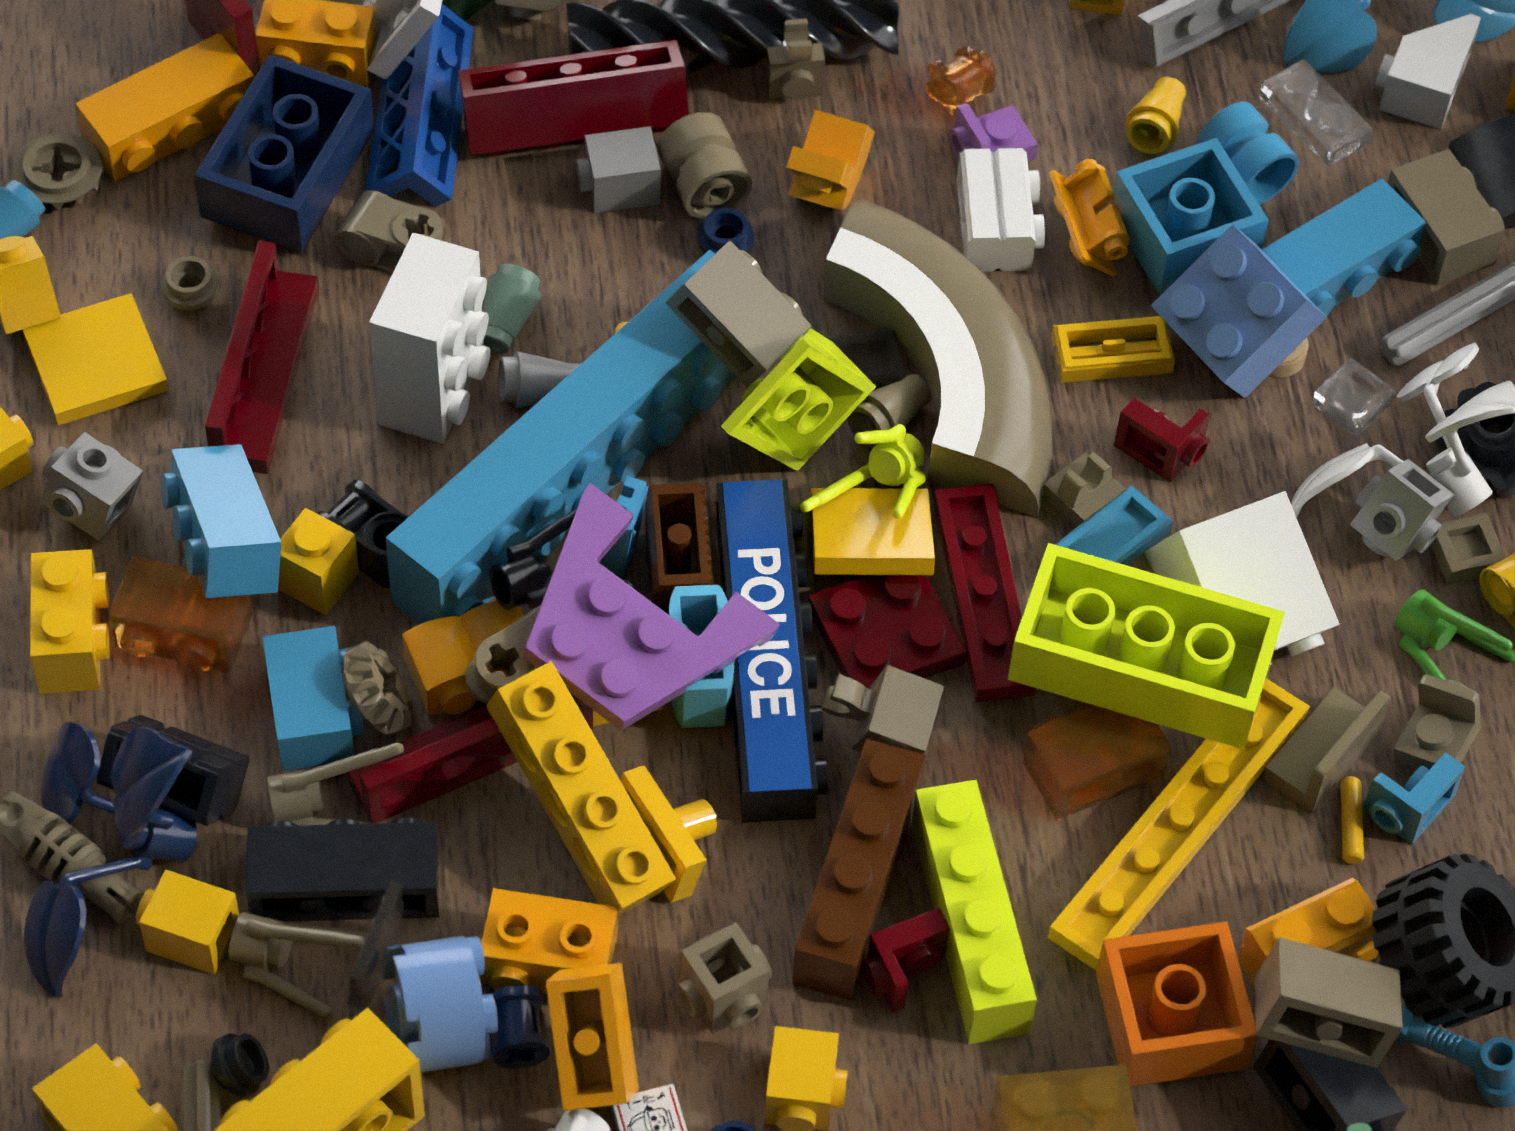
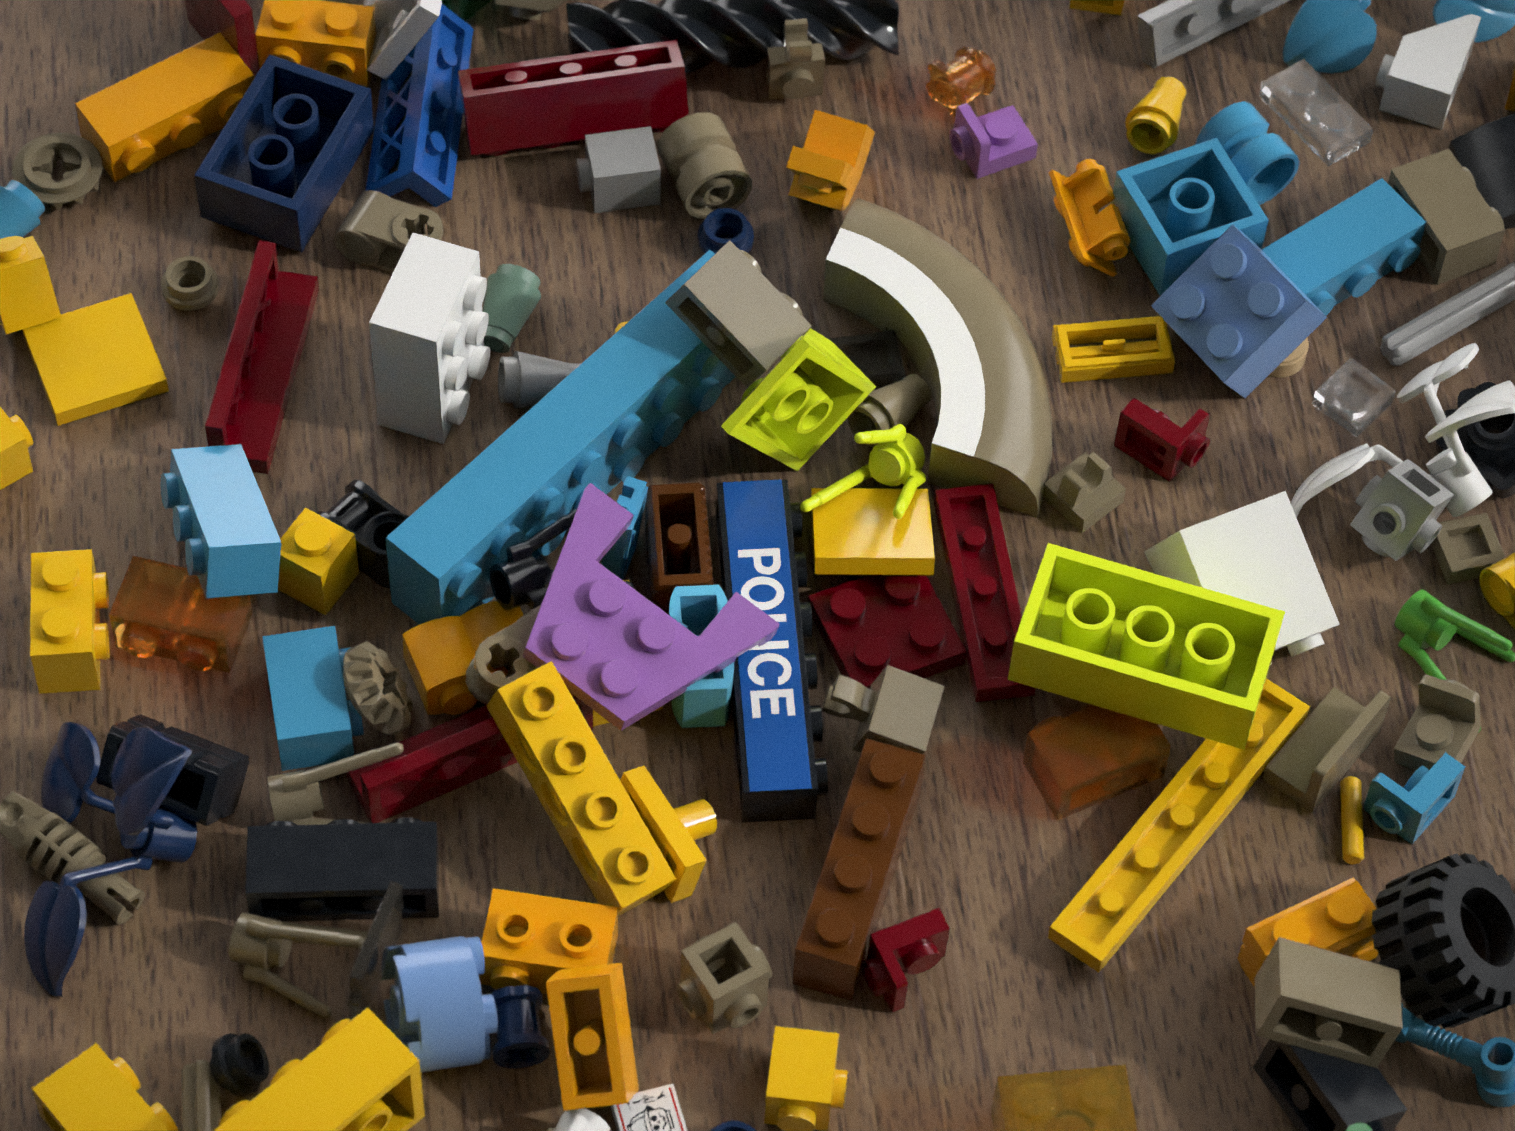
light grey brick [40,432,143,541] -> none
yellow brick [136,869,239,975] -> none
neon yellow brick [911,780,1037,1045] -> none
white brick [957,148,1045,272] -> none
dark azure tile [1055,485,1173,566] -> none
orange brick [1096,921,1258,1088] -> none

